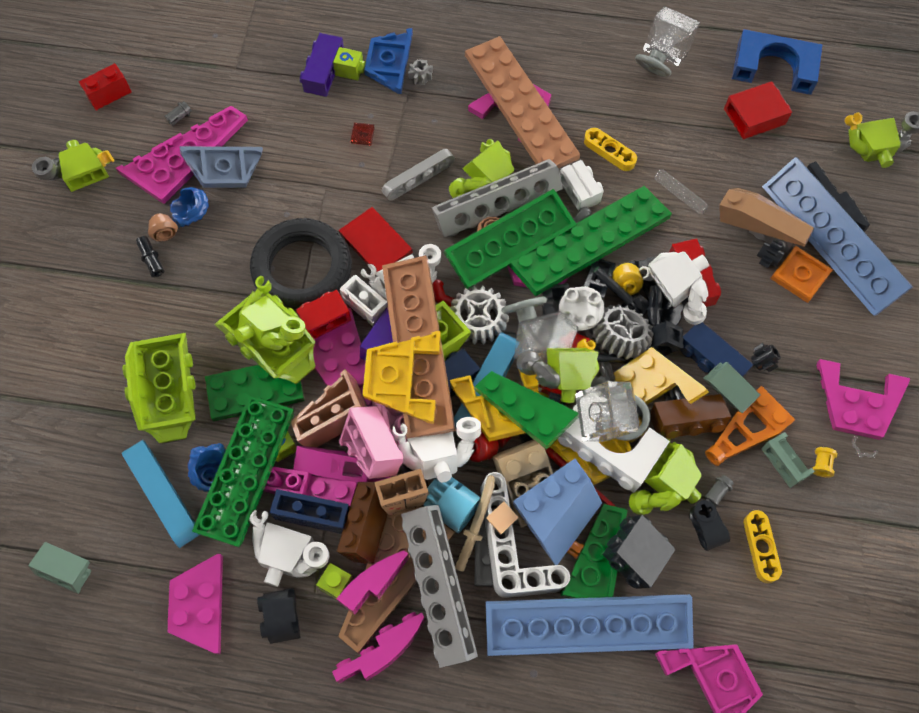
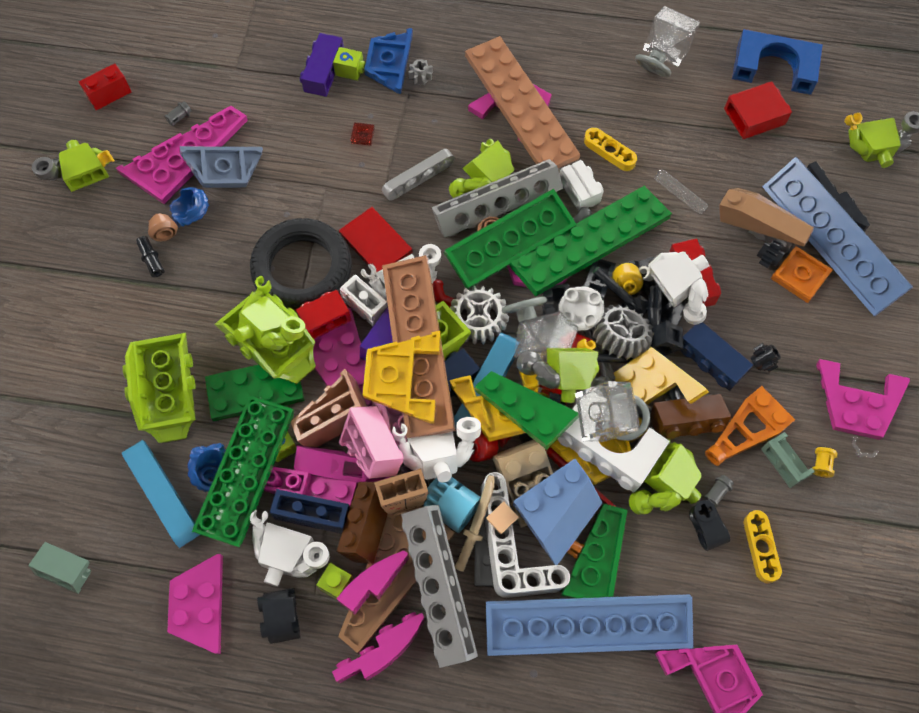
brick [602,515,675,589] -> none
sand green hinge [703,362,761,414] -> none

